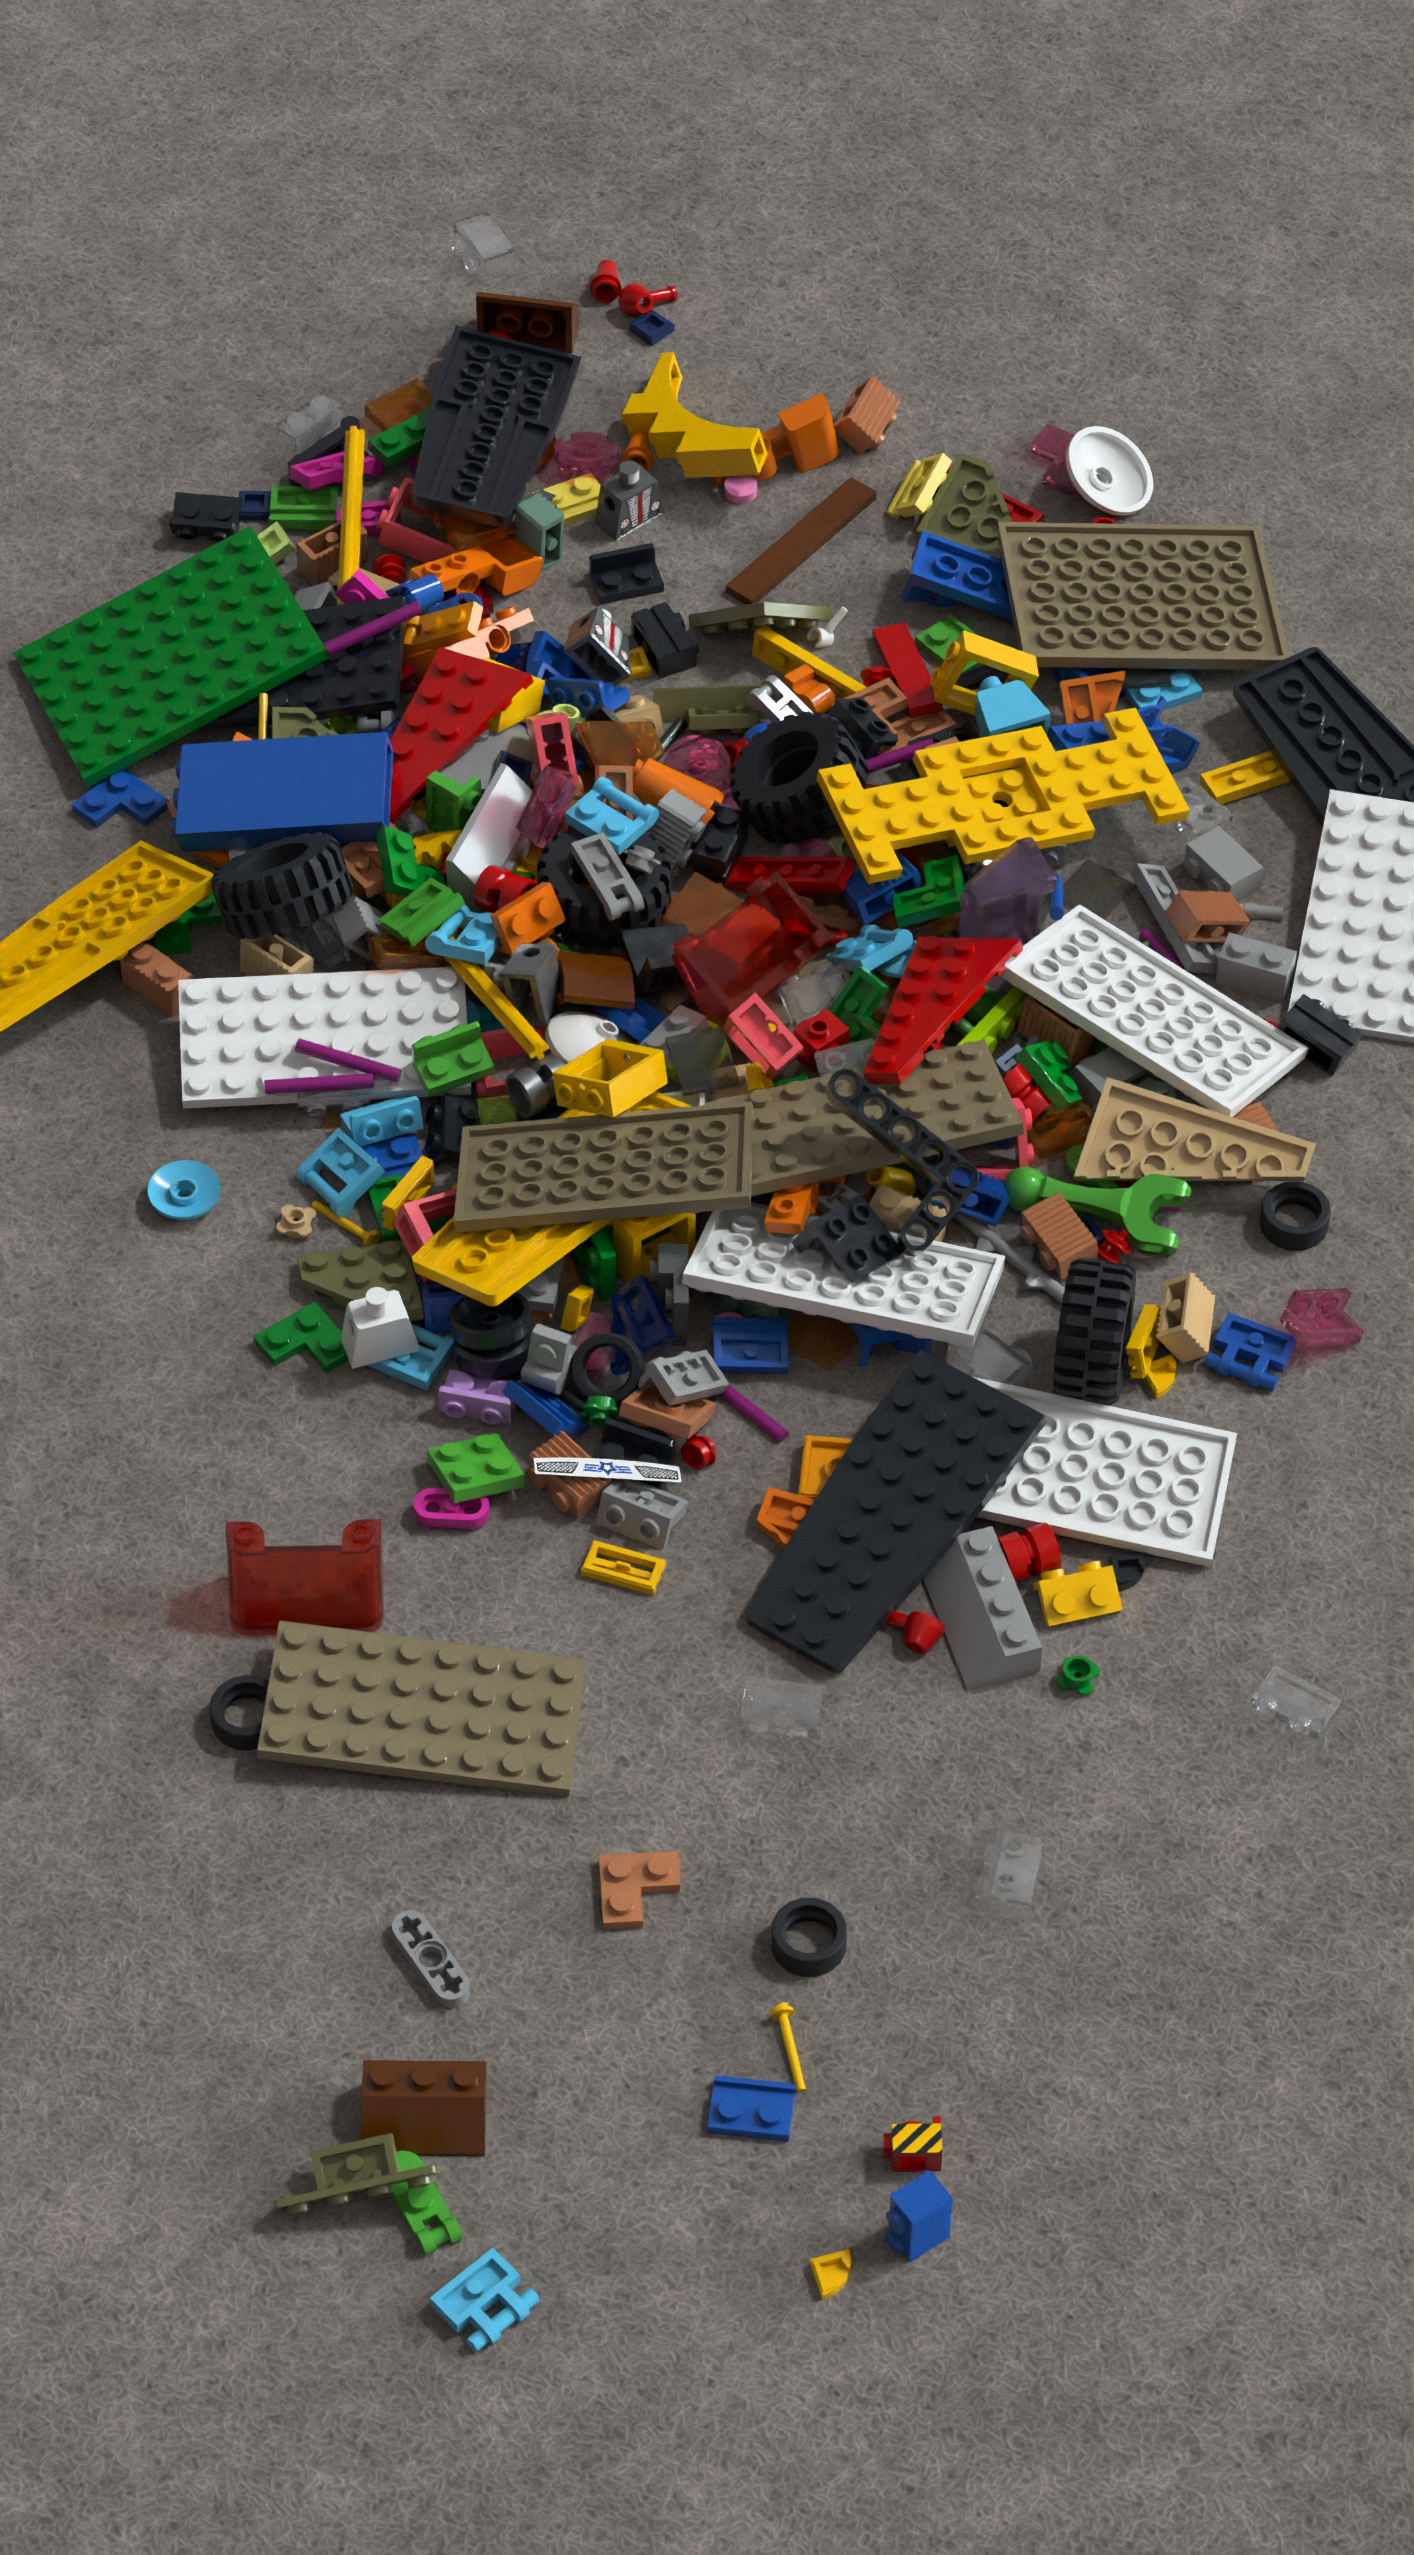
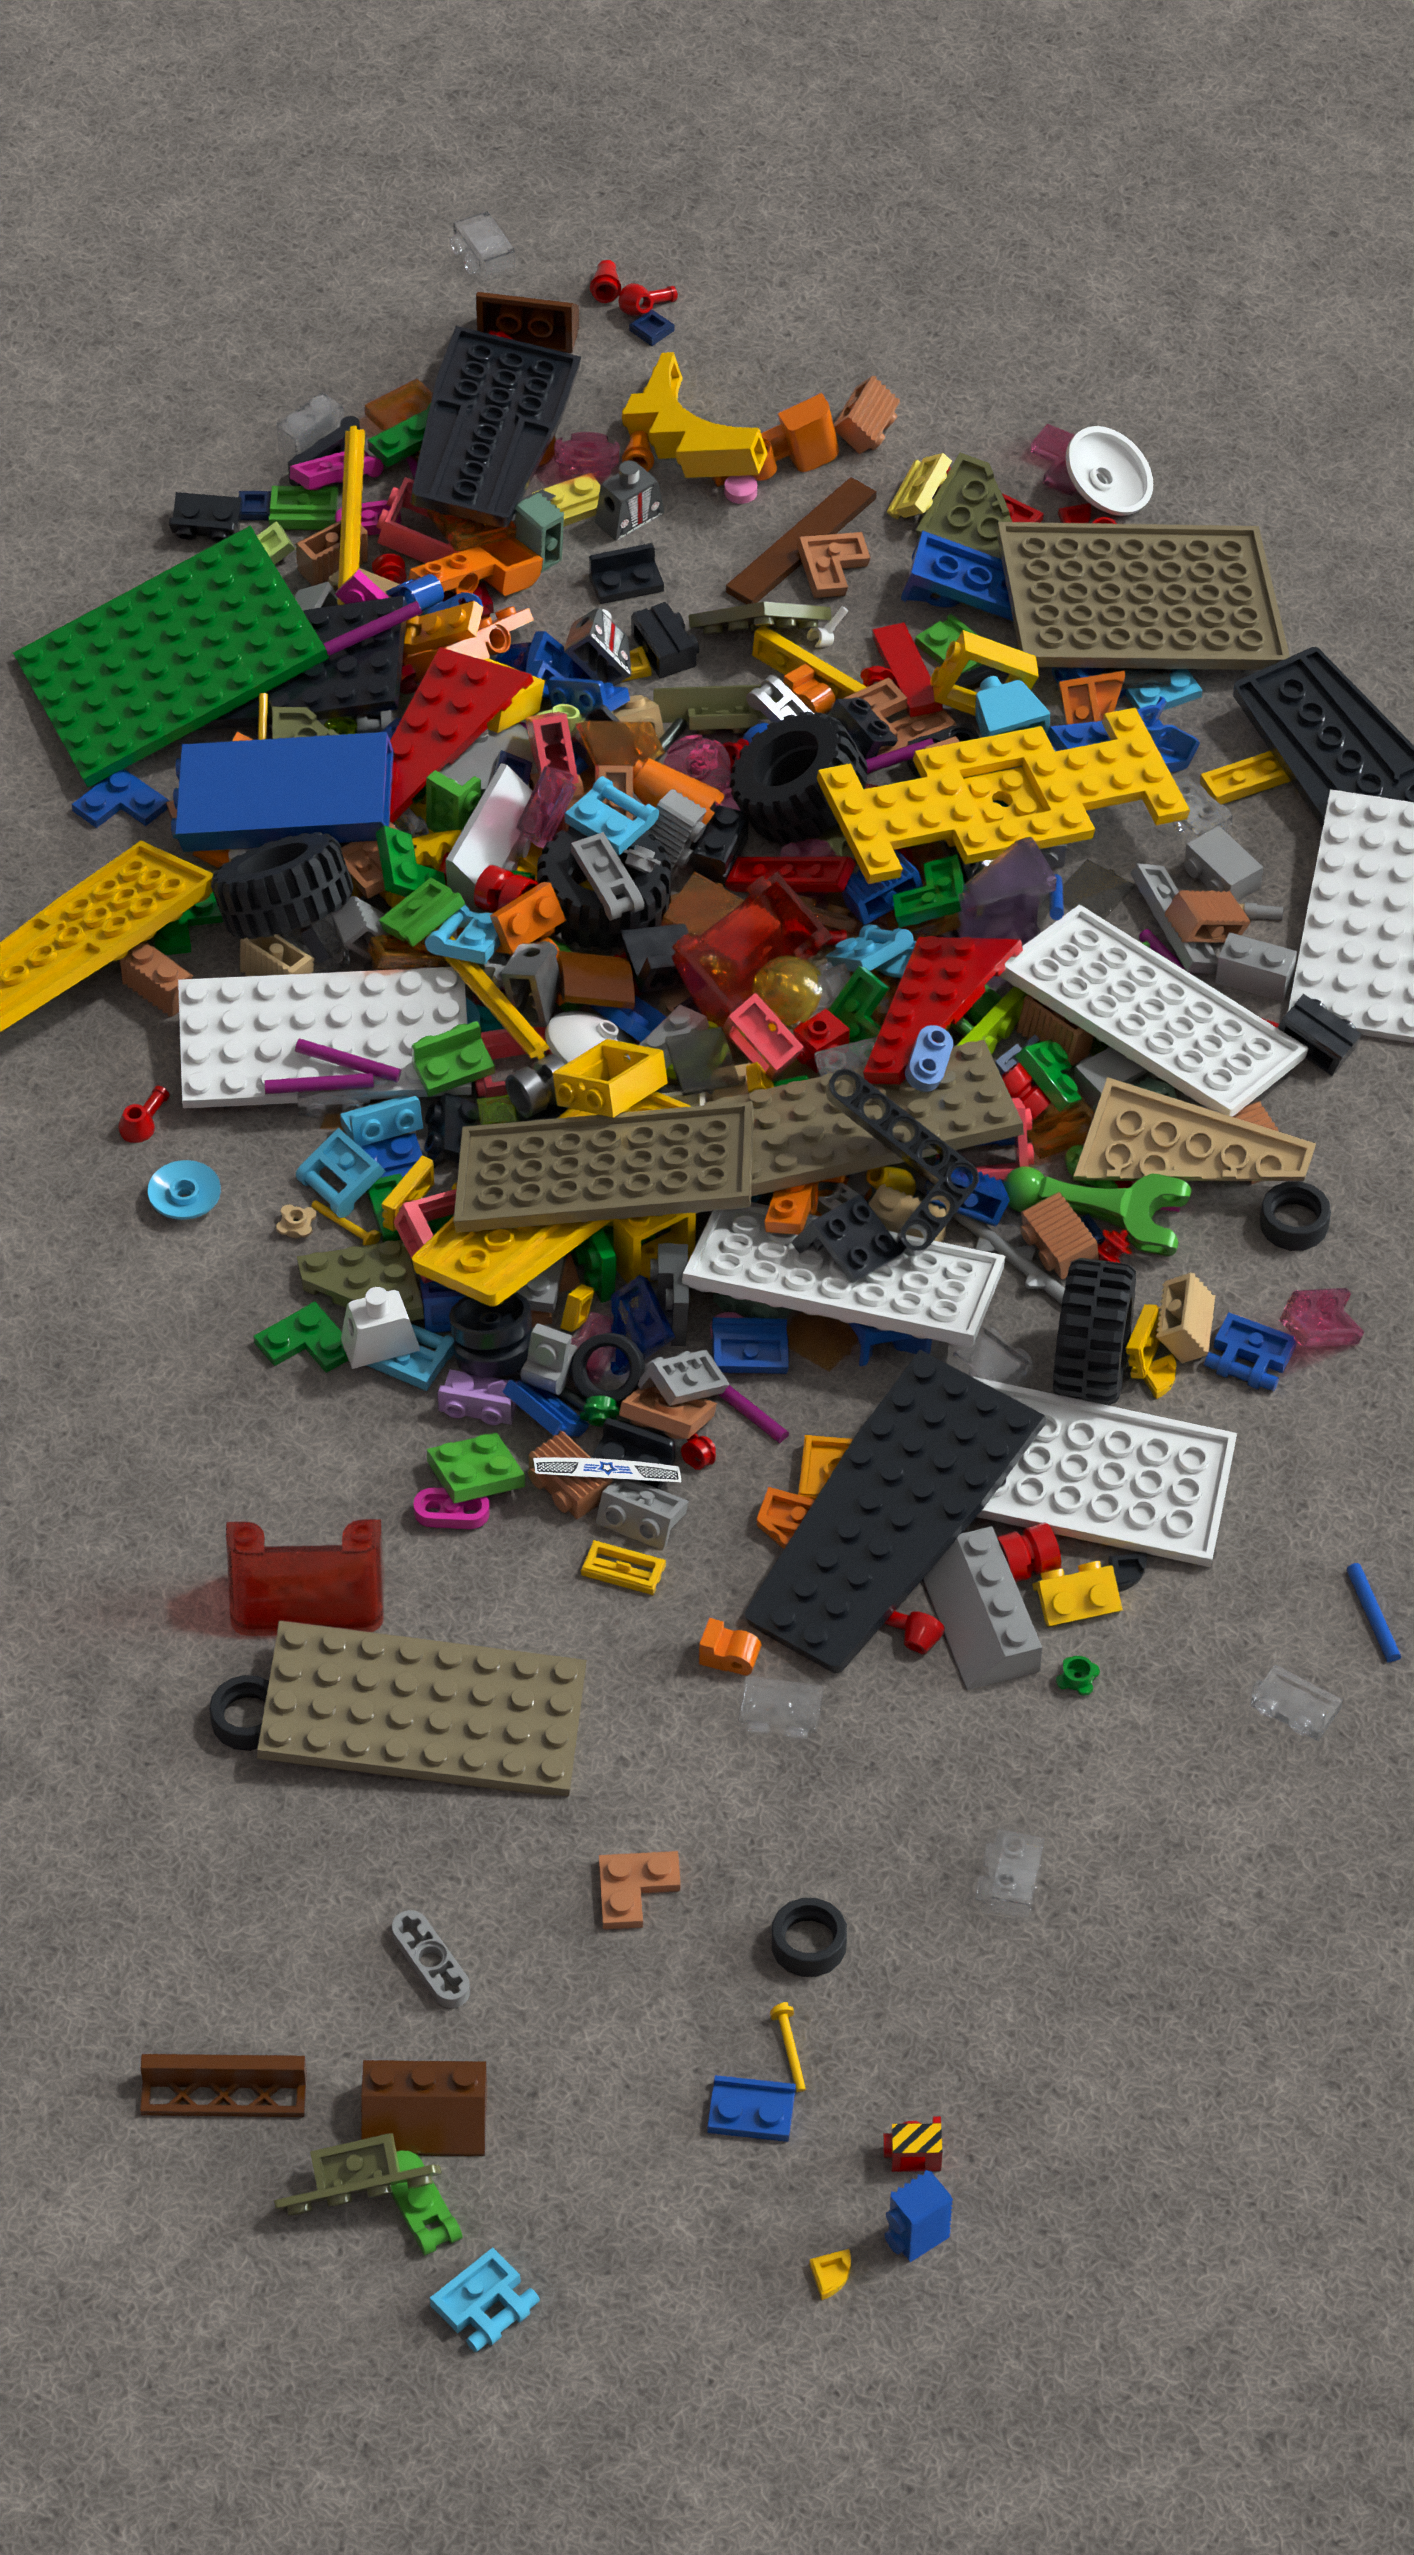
none -> red bar [118,1086,170,1143]
none -> reddish brown fence [140,2054,307,2117]
none -> orange leg [699,1618,762,1676]
none -> clear yellow cylinder [752,955,823,1030]
none -> nougat plate [797,532,871,598]
none -> medium blue plate [905,1025,953,1092]
none -> red tile [1058,503,1091,523]
none -> blue bar [1346,1563,1401,1663]

